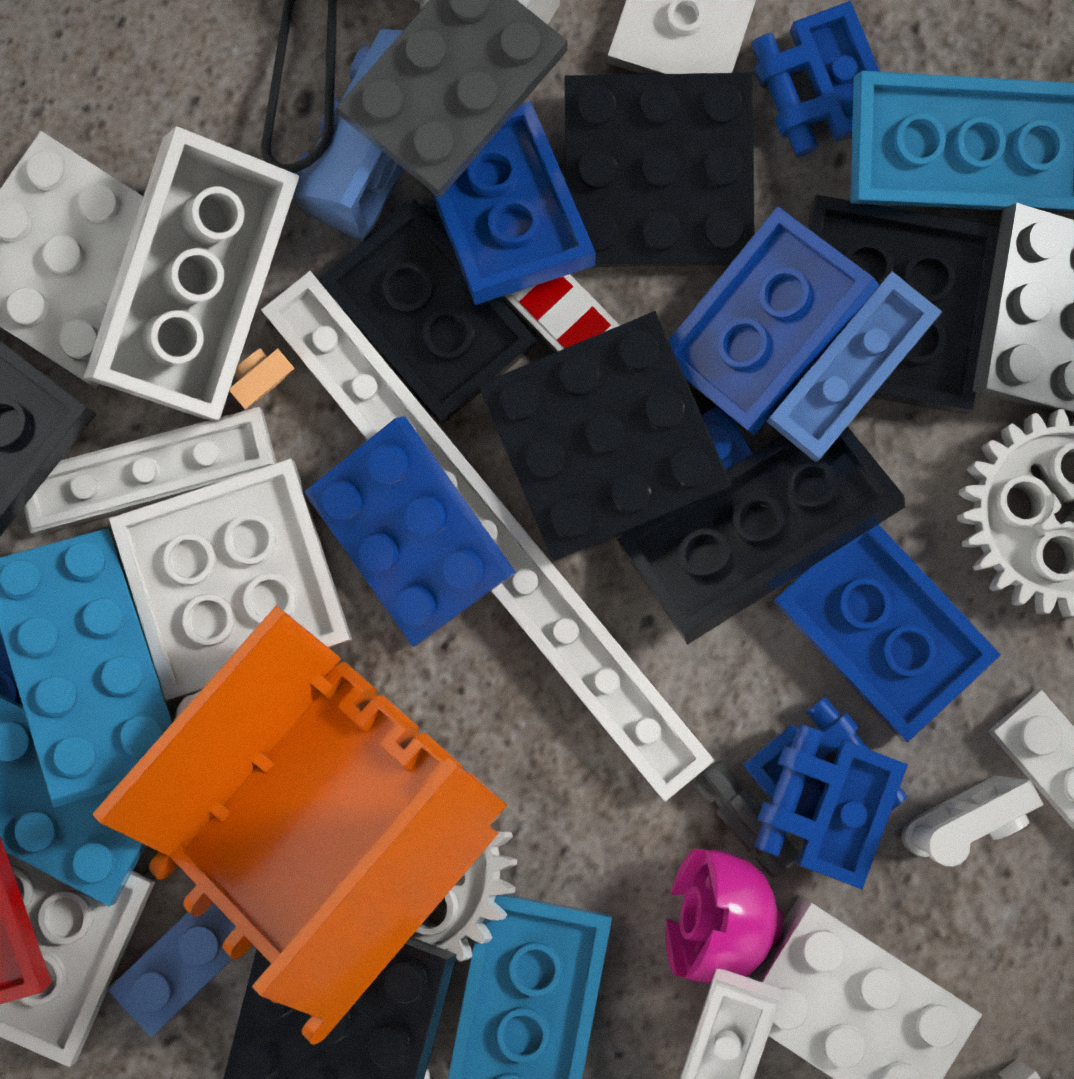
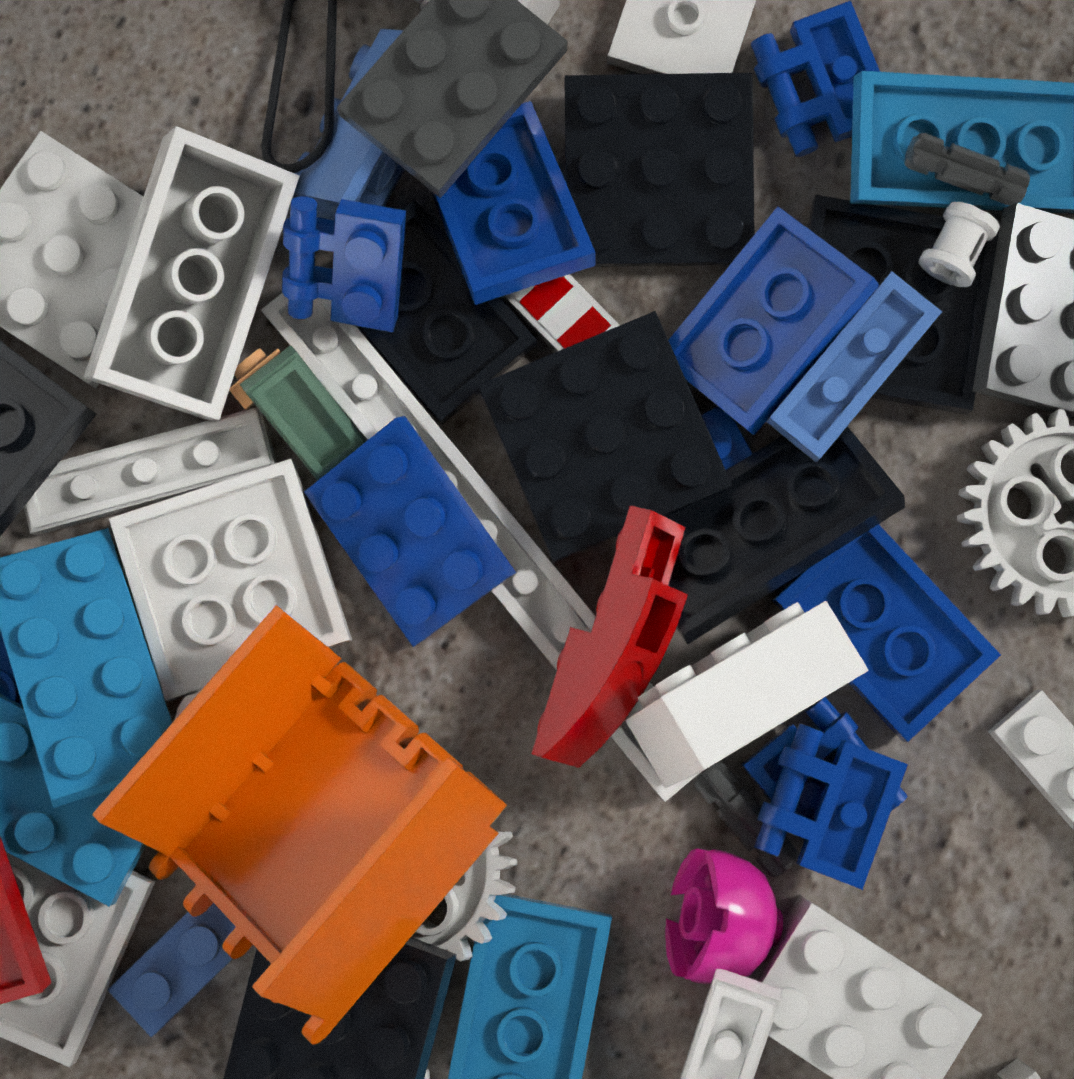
white plate [901,775,1044,867] -> none
none -> sand green tile [240,345,366,481]
none -> blue plate [282,196,406,332]
none -> red slope [531,506,688,768]
none -> white brick [625,601,869,788]
none -> dark grey axle [904,133,1030,206]
none -> white bush [919,202,1000,287]

